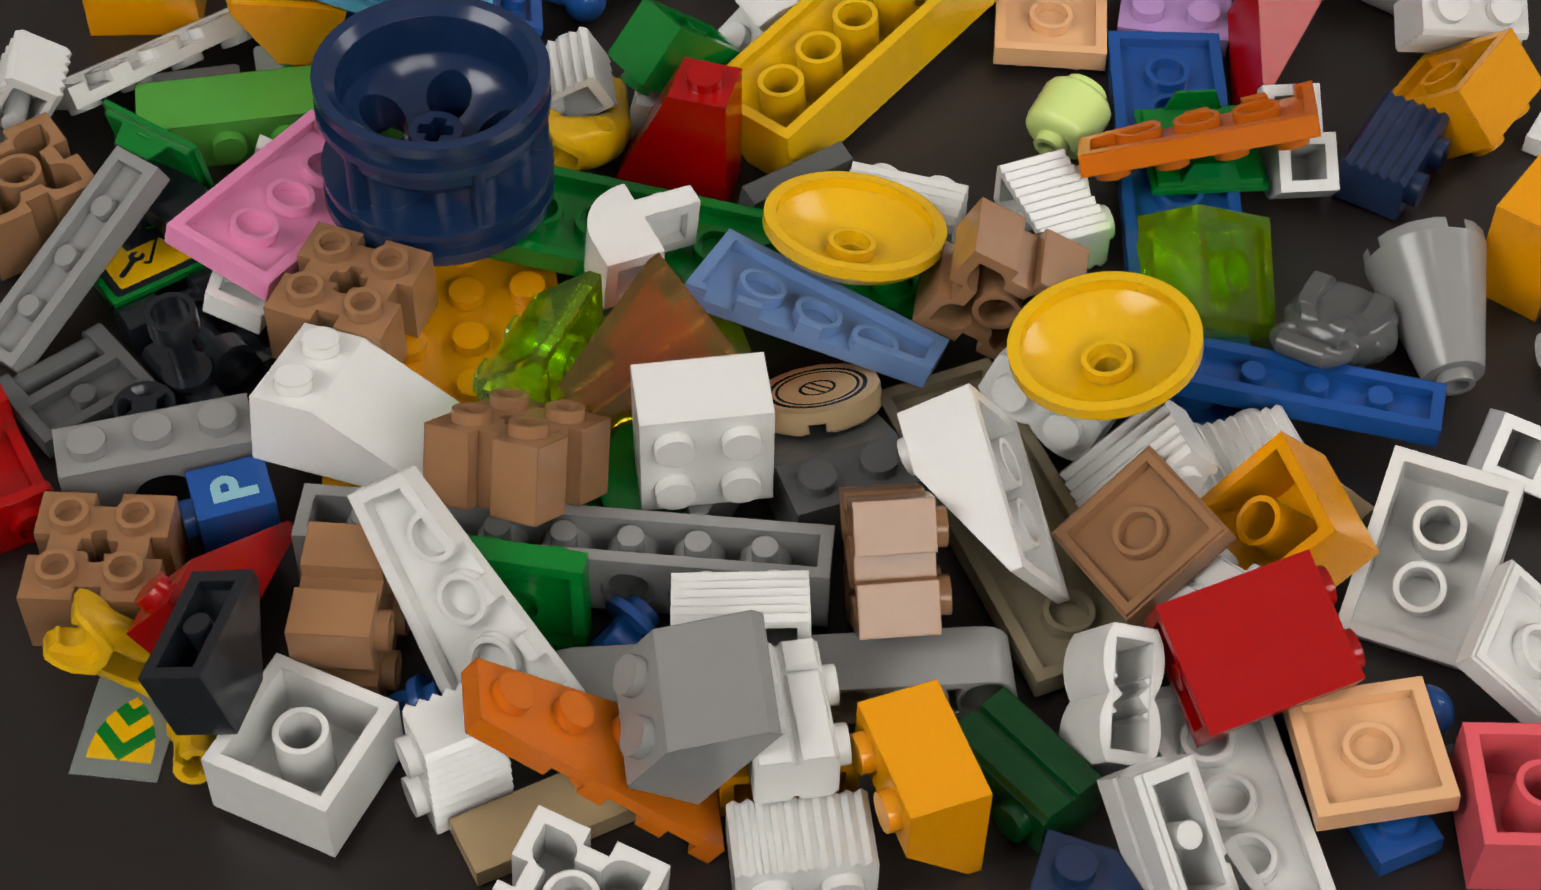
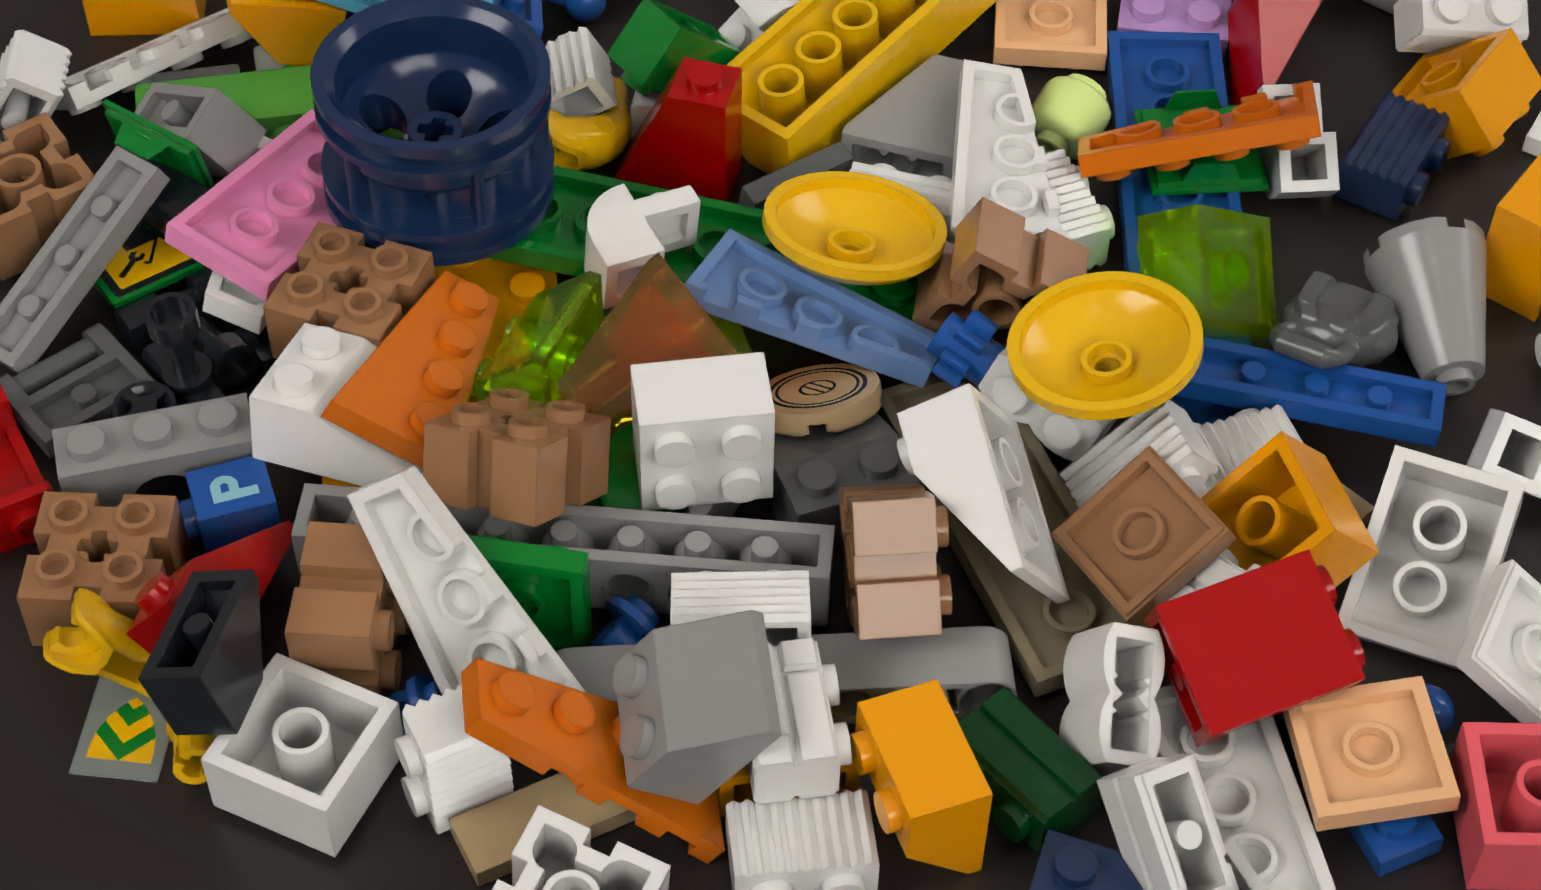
none -> light grey slope [134,82,267,178]
none -> orange wing [320,270,500,469]
none -> light grey slope [841,54,964,180]
none -> blue gear [926,309,1005,389]
none -> white wing [947,59,1070,243]

